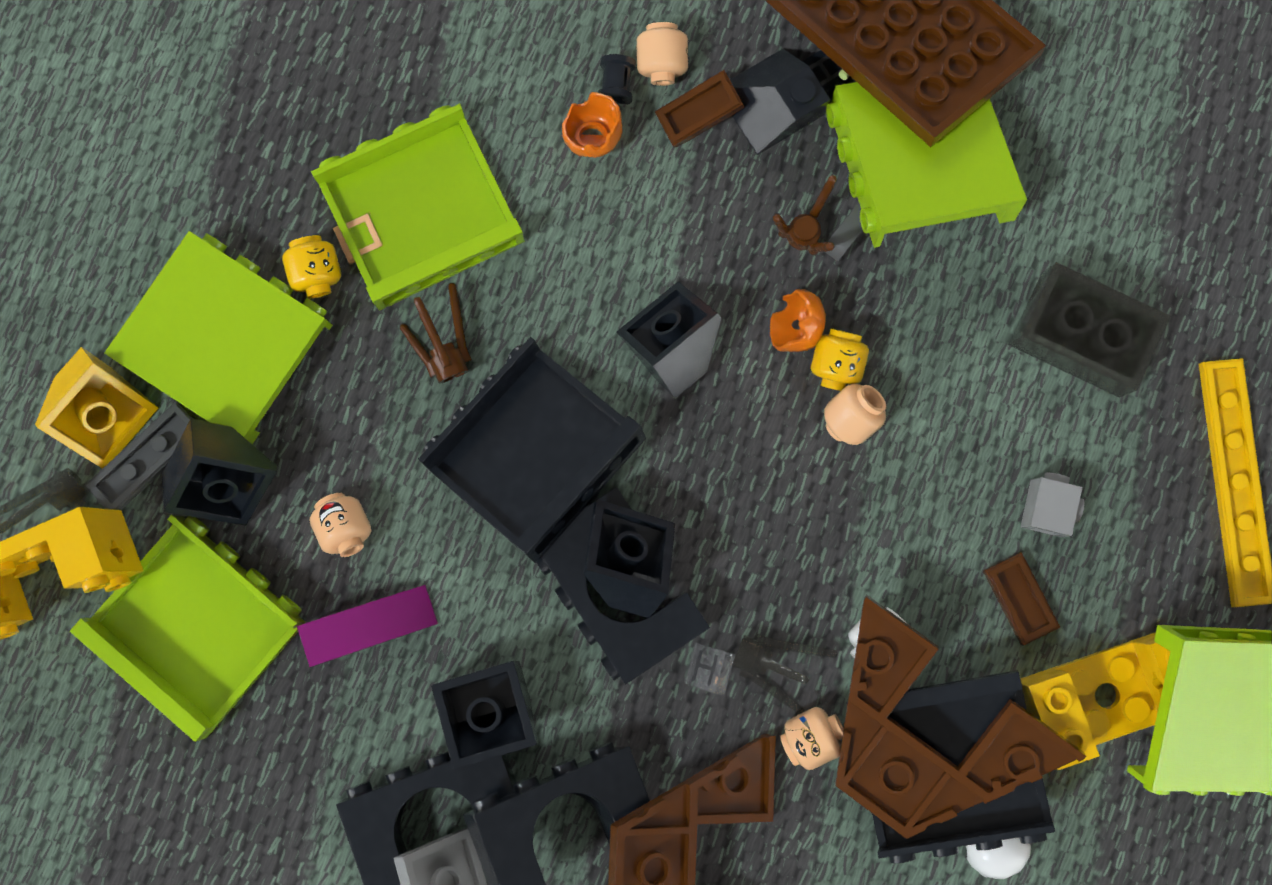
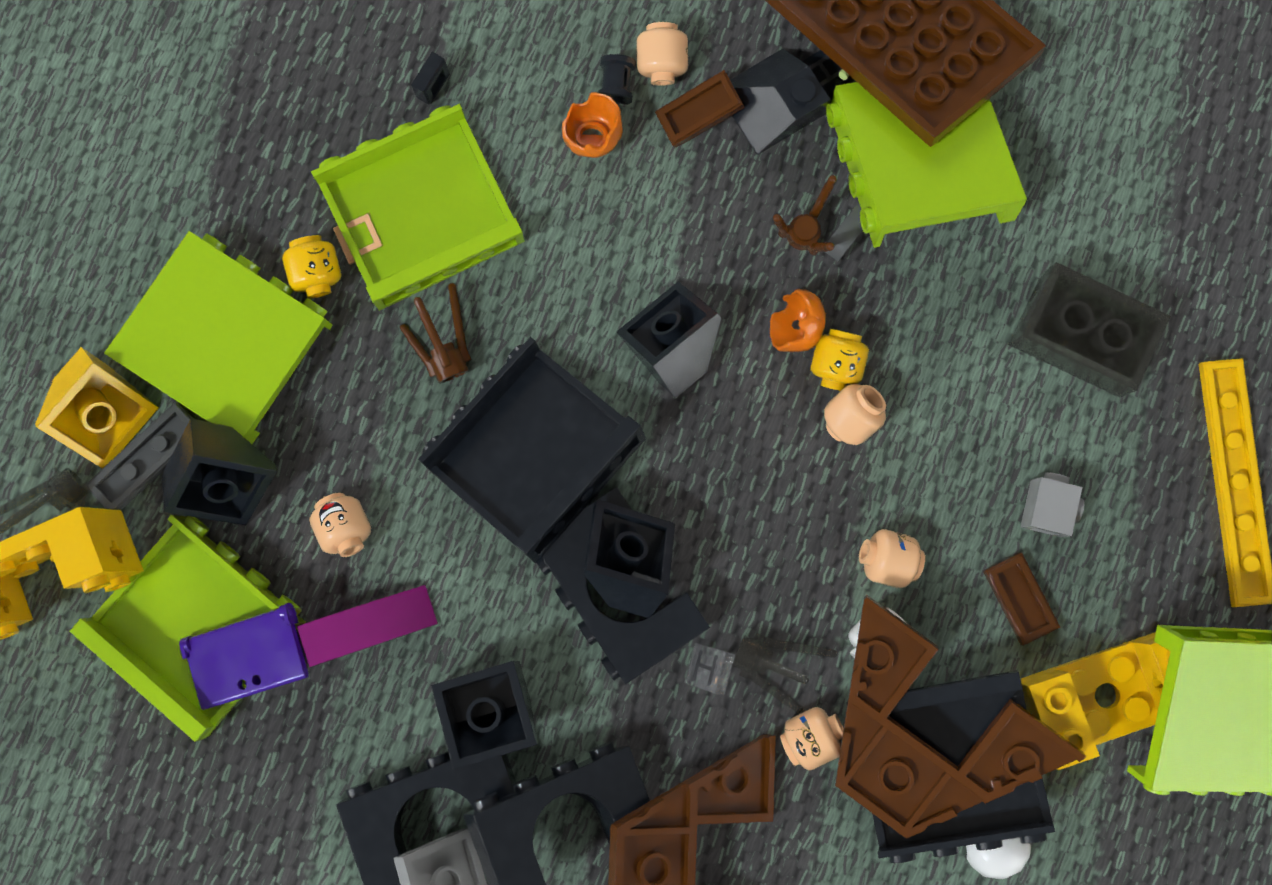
none -> dark purple door [179,603,309,710]
none -> black tile [411,52,450,105]
none -> light nougat head [859,529,925,588]

